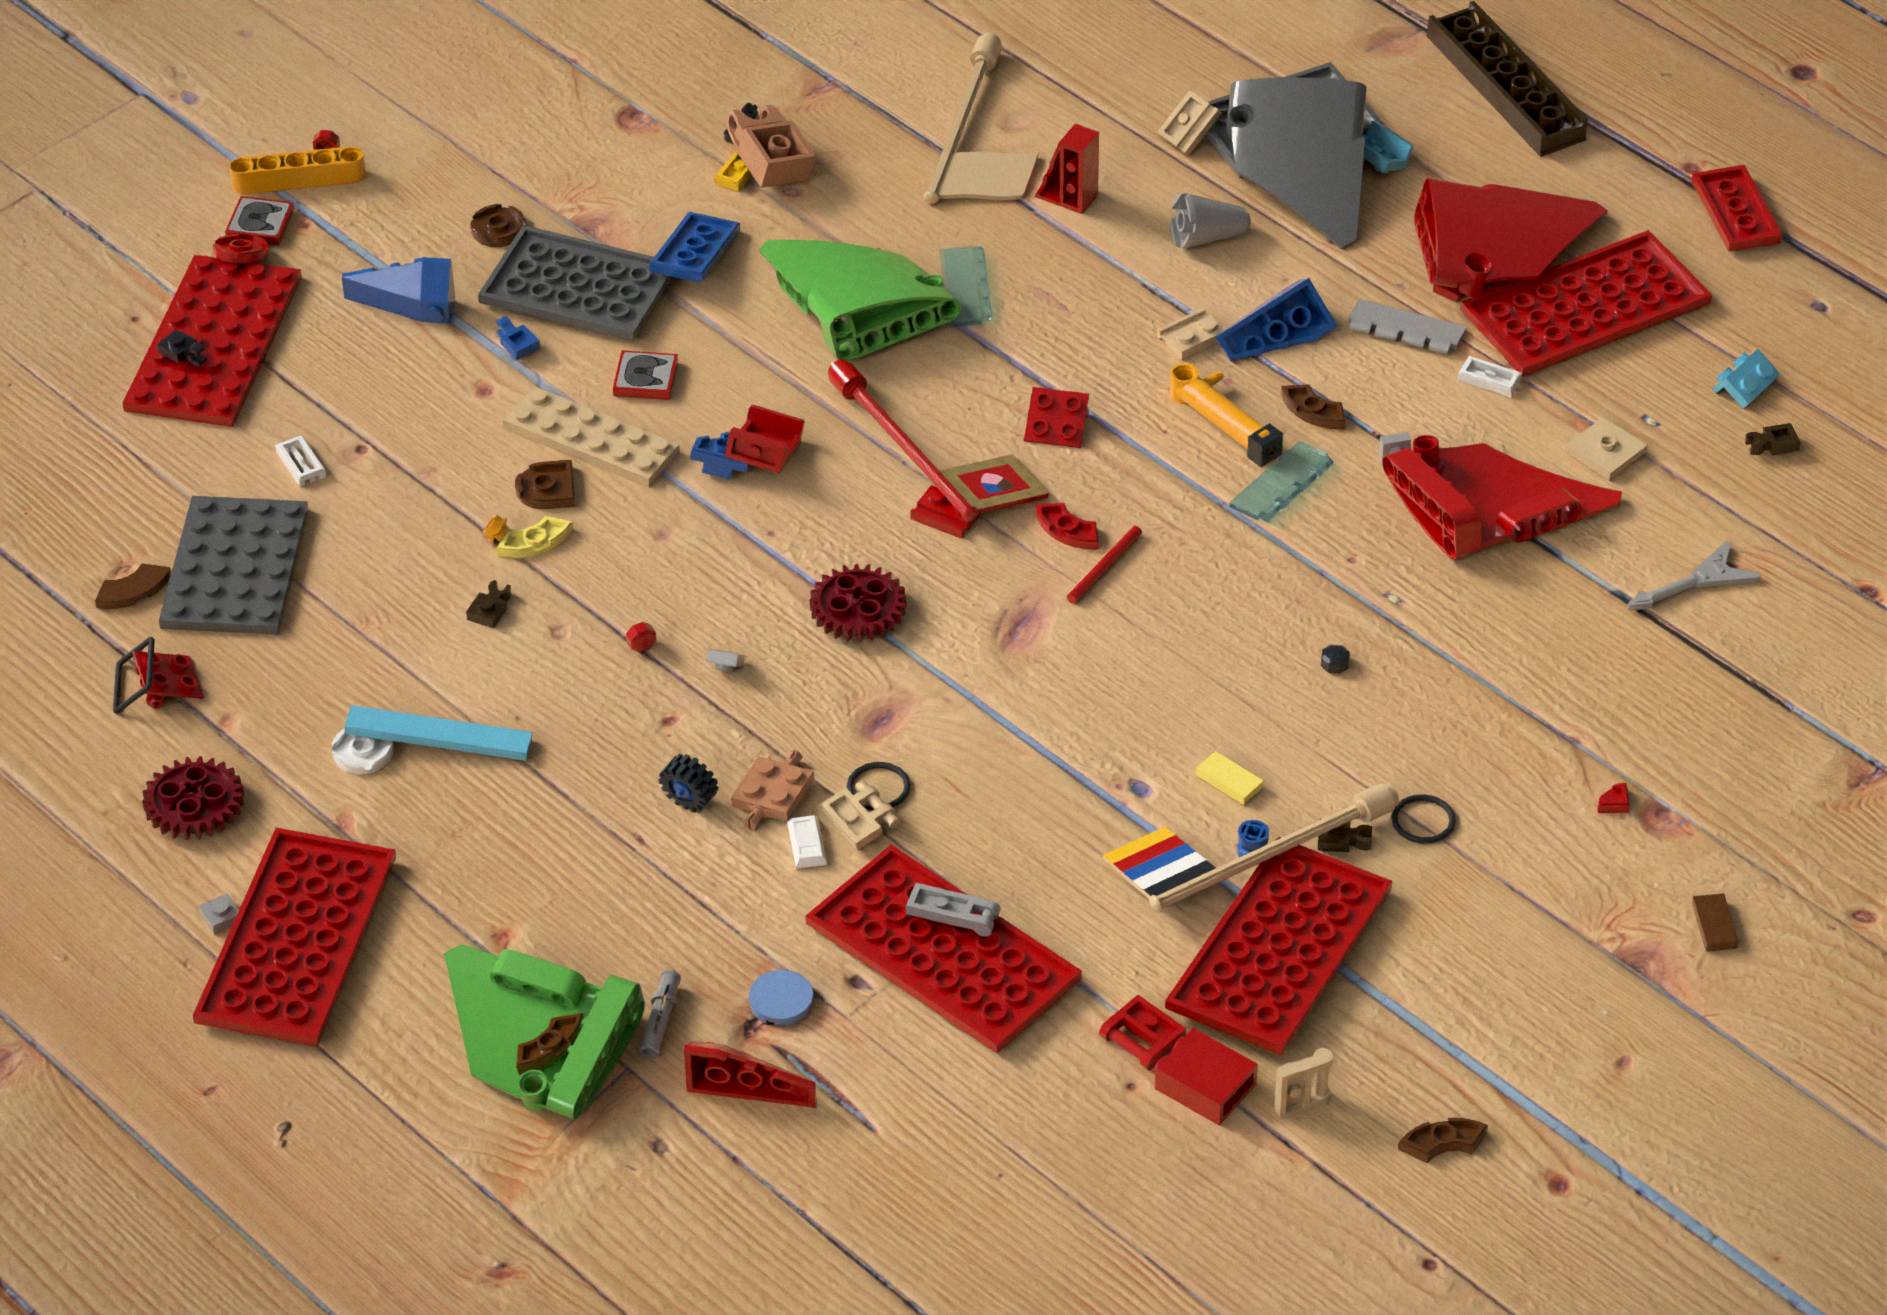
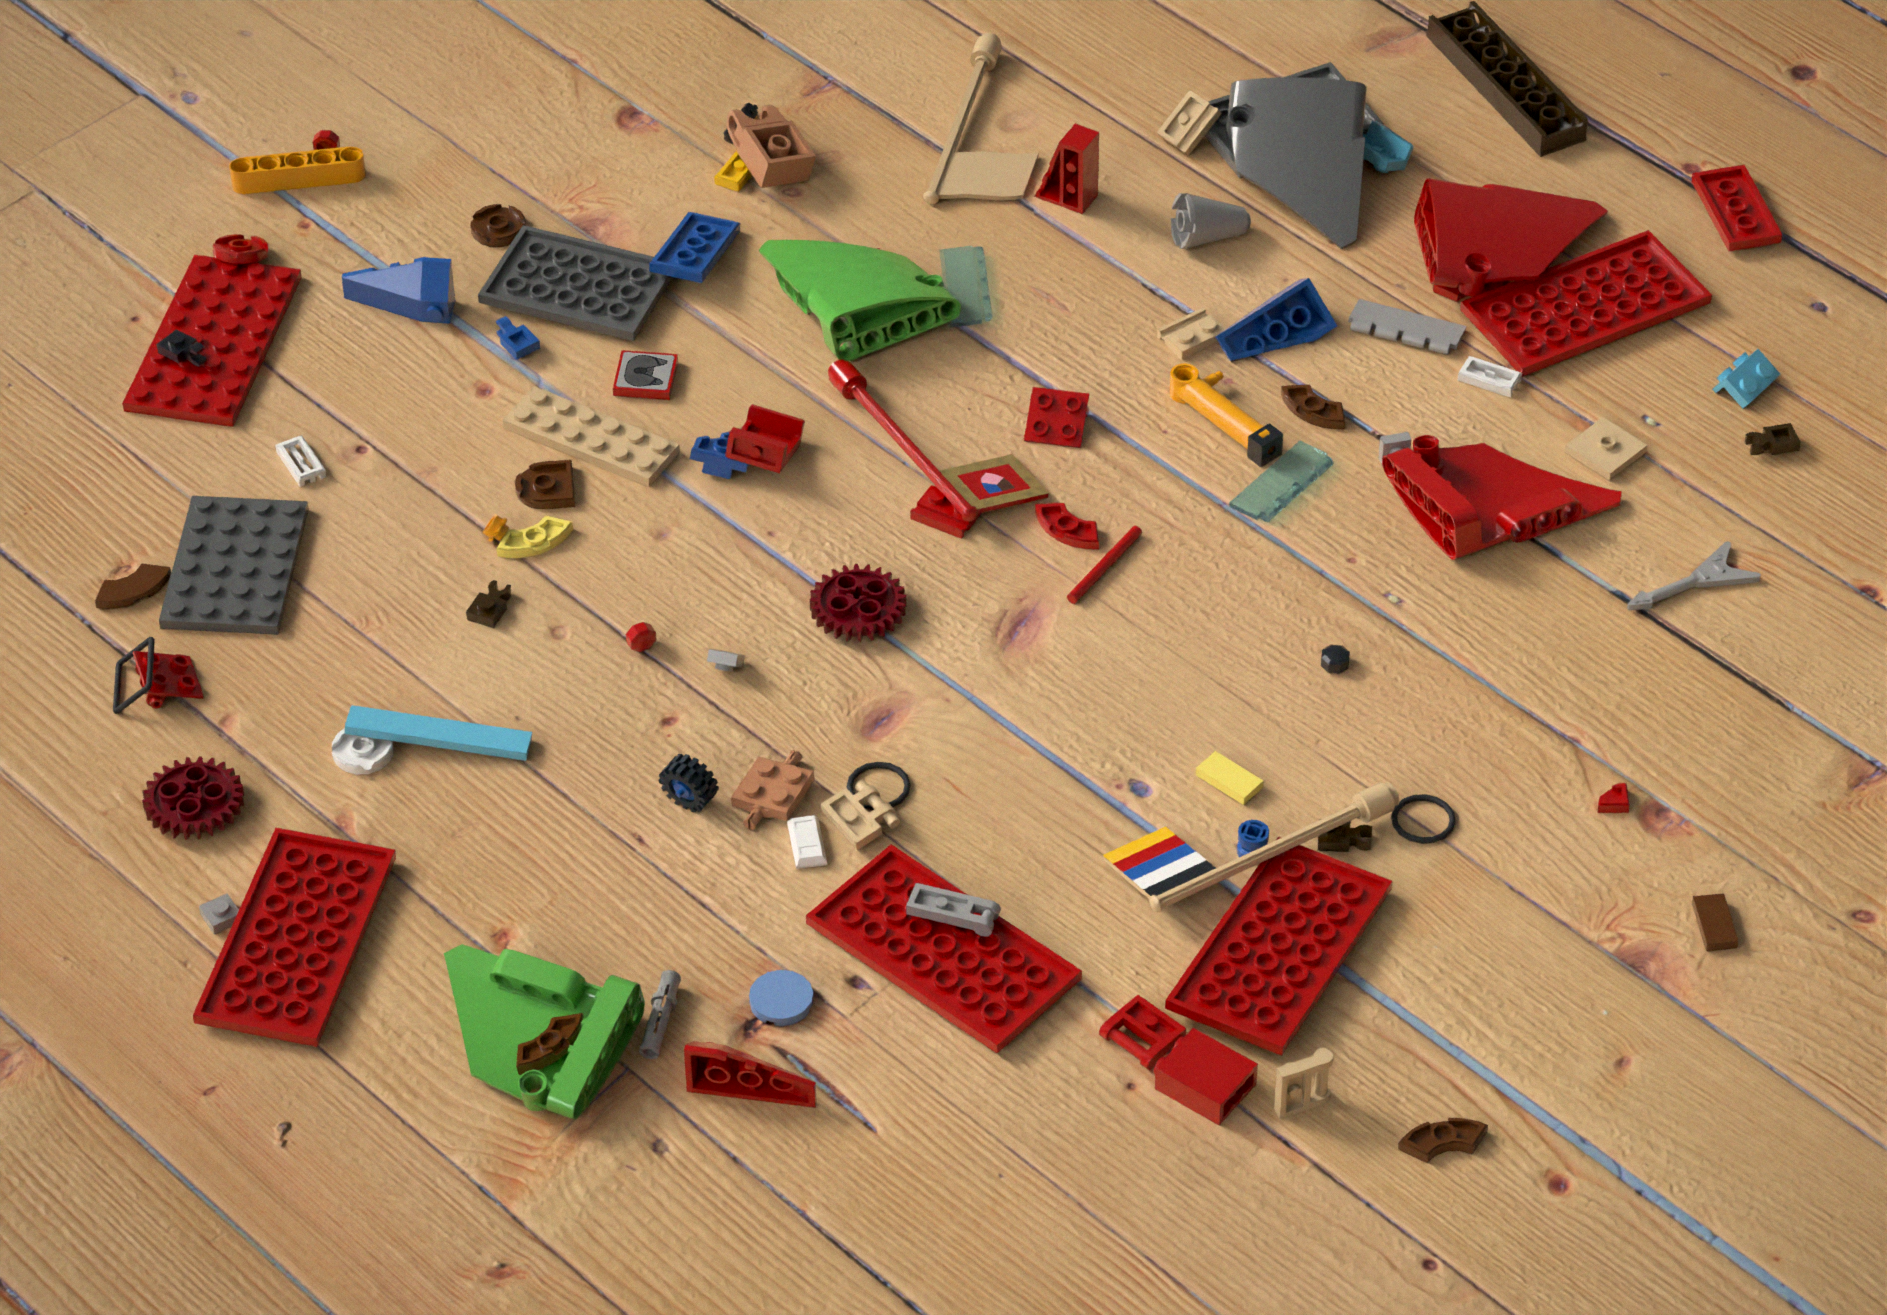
tile [225,196,294,245] -> none

